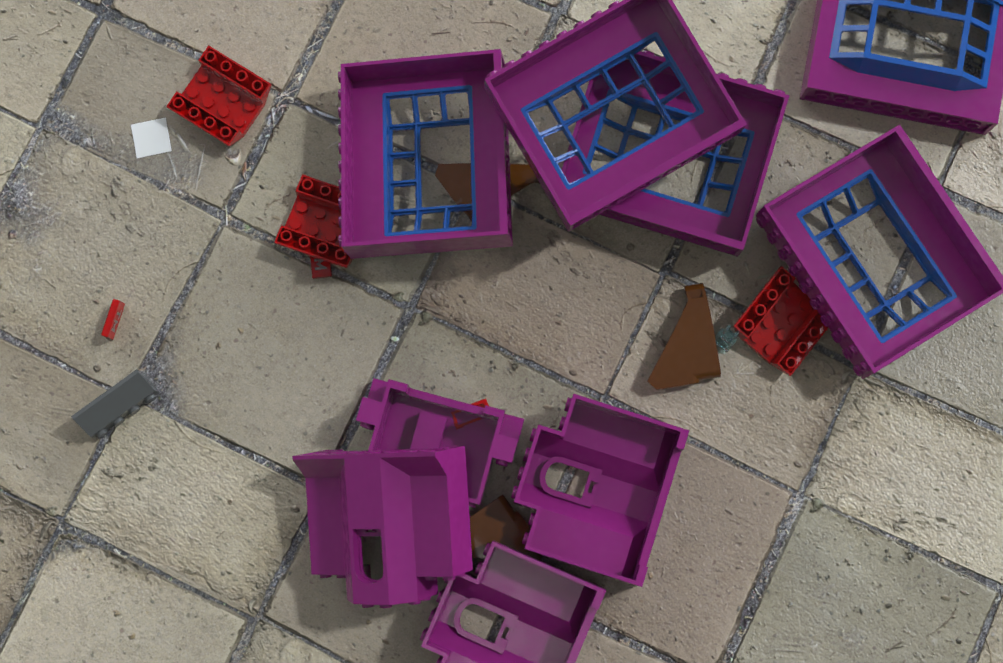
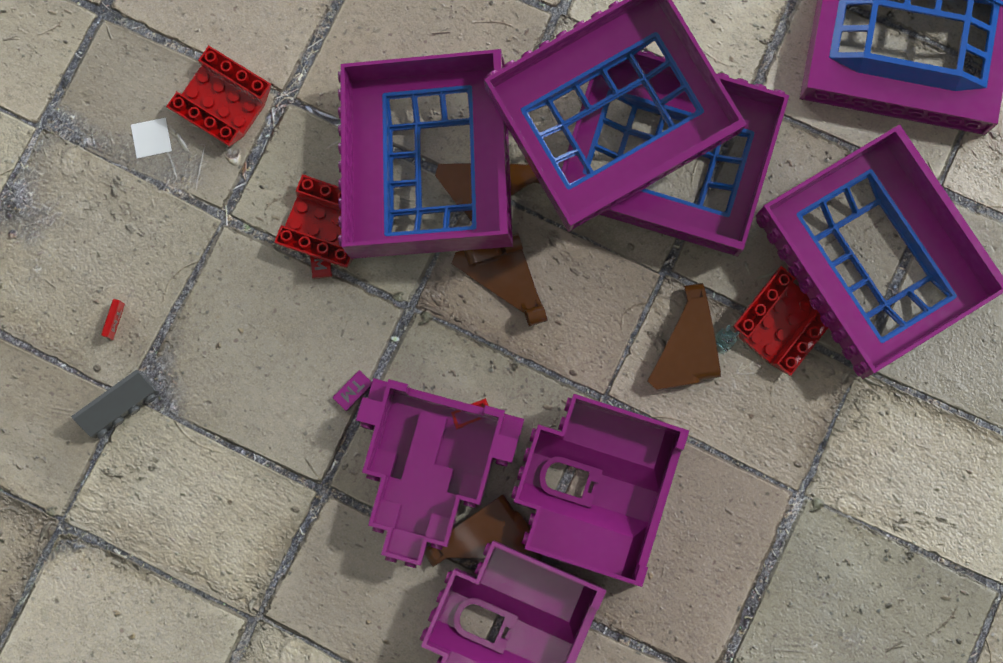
magenta panel [292,446,473,608] -> none
none -> magenta tile [332,370,372,411]
none -> reddish brown panel [451,233,548,327]

